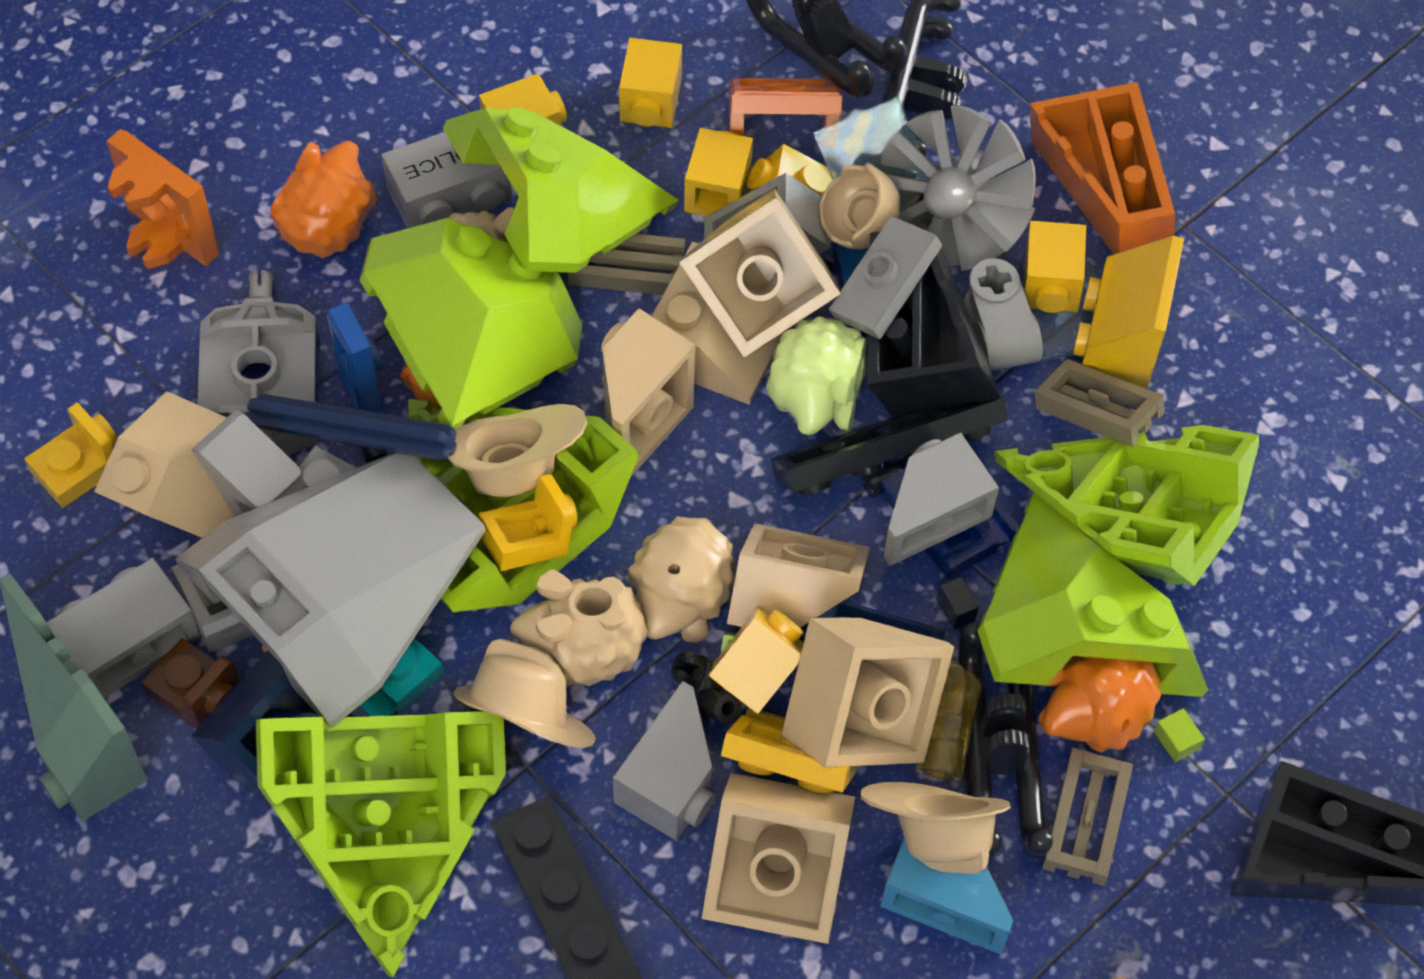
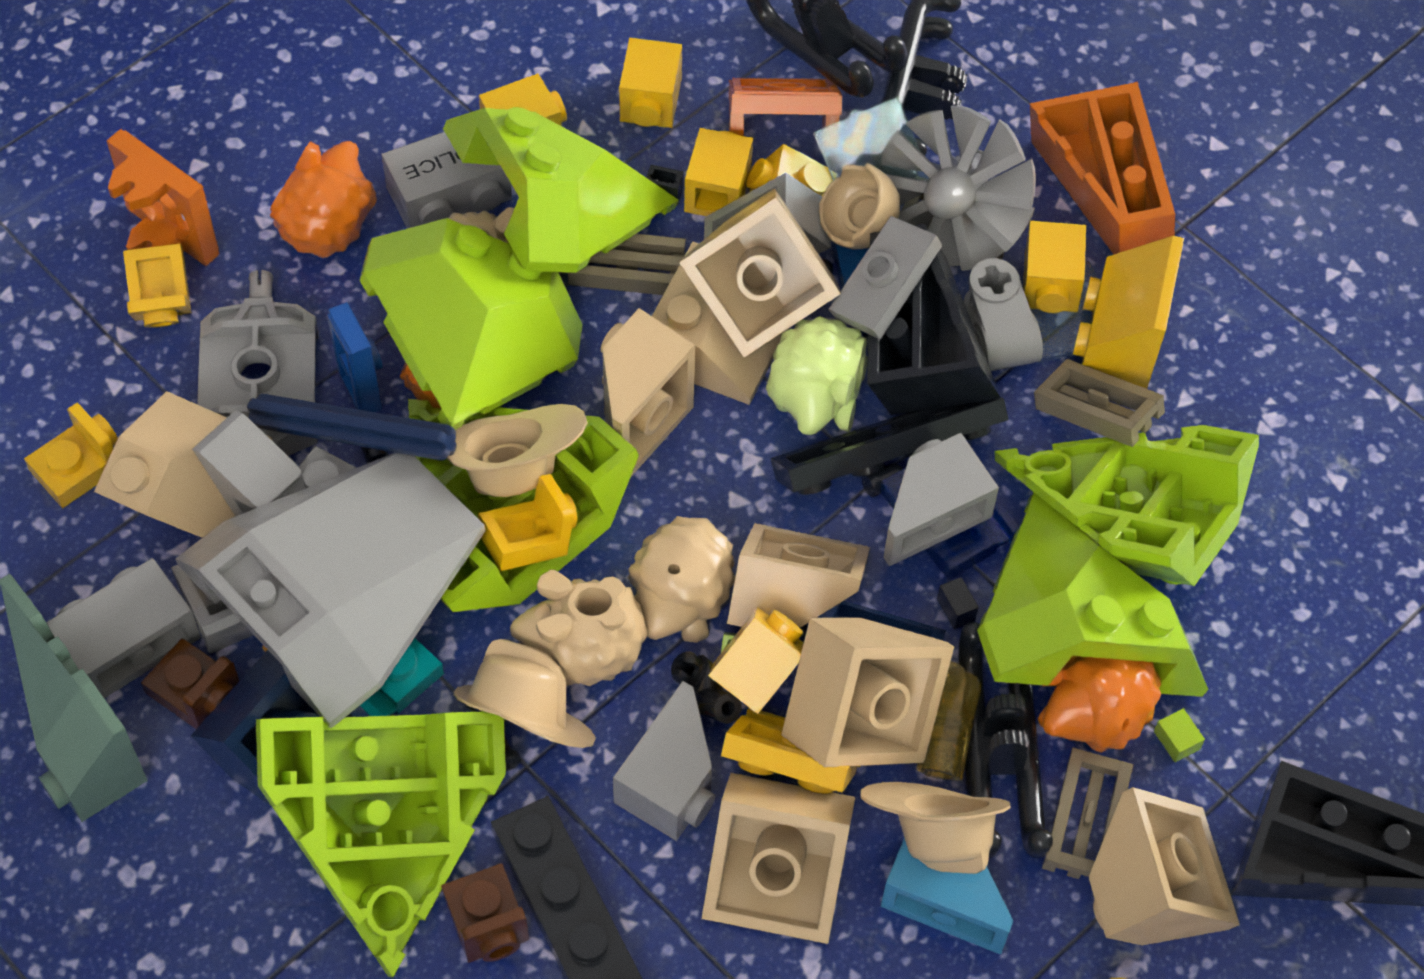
none -> yellow bracket [123,243,192,328]
none -> reddish brown bracket [441,863,529,963]
none -> black piece [646,164,684,205]
none -> tan slope [1089,787,1240,946]

